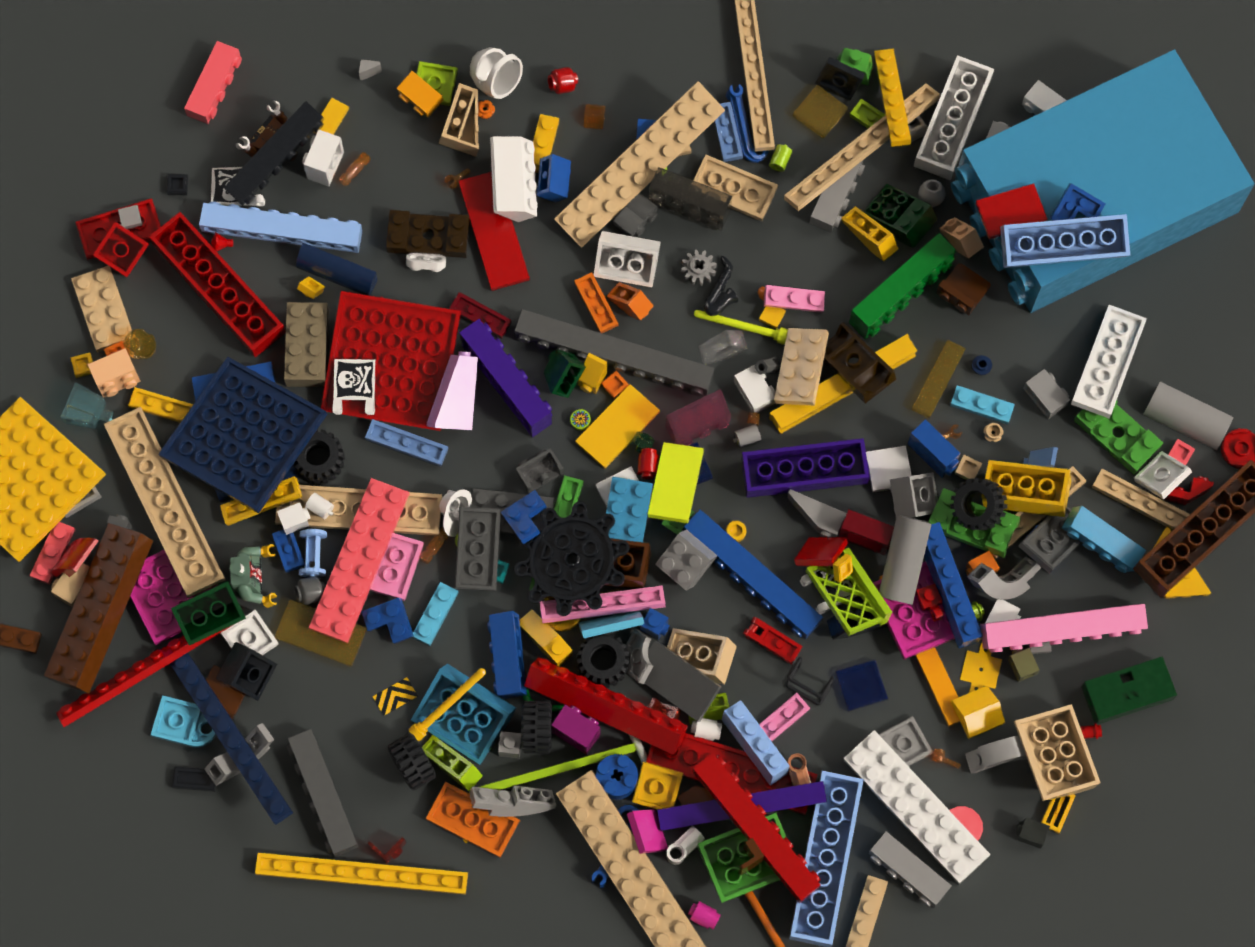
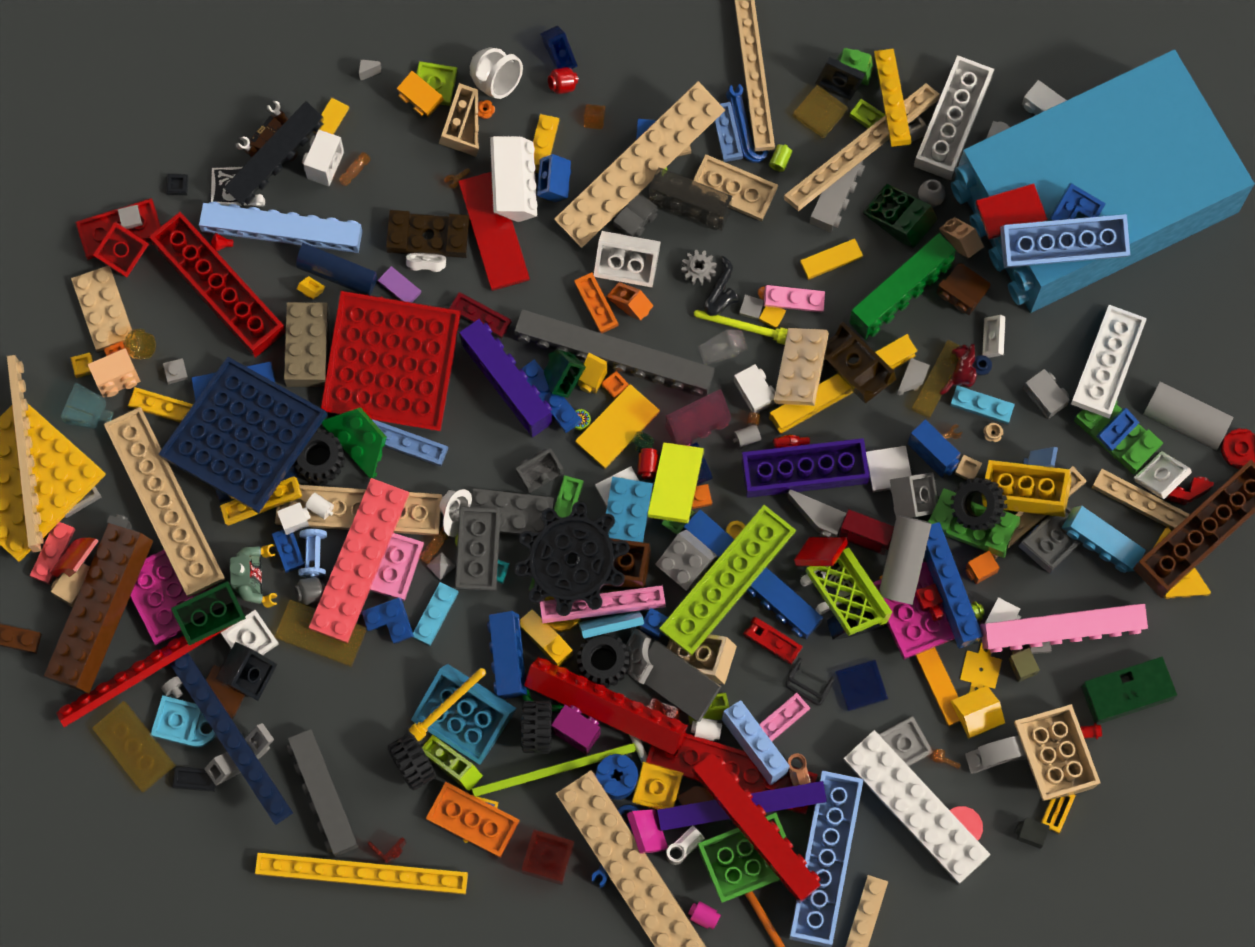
coral brick [184,41,242,124] -> none
flag [333,359,375,415] -> none
sticker [373,677,418,716] -> none
slope [427,351,478,430] -> none
light grey slope [469,786,556,817] -> none
light grey brick [498,731,521,759] -> none
blue plate [501,490,547,544] -> none
reddish brown panel [739,838,764,875] -> none
dark grey bar [755,356,781,375] -> none
yellow tile [833,554,853,583] -> none
yellow slope [841,206,898,261] -> none
light grey brick [868,832,952,908] -> none
light grey arch [967,556,1041,600] -> none
coral tile [1168,439,1195,465] -> none
none -> tan plate [7,355,43,553]
none -> clear yellow tile [93,701,176,792]
none -> light grey tile [161,676,183,699]
none -> light grey plate [163,358,188,384]
none -> green wing [321,408,387,479]
none -> medium lavender tile [378,266,421,303]
none -> light grey slope [427,552,455,580]
none -> blue plate [521,359,582,433]
none -> clear red brick [521,830,574,885]
none -> clear blue slope [540,25,578,69]
none -> lime plate [659,505,796,656]
none -> orange plate [692,484,712,509]
none -> light grey tile [739,295,764,320]
none -> red piece [773,434,810,448]
none -> yellow tile [800,238,863,280]
none -> light grey slope [897,358,930,395]
none -> dark red animal [939,344,976,395]
none -> white plate [982,315,1005,358]
none -> blue plate [1096,408,1140,451]

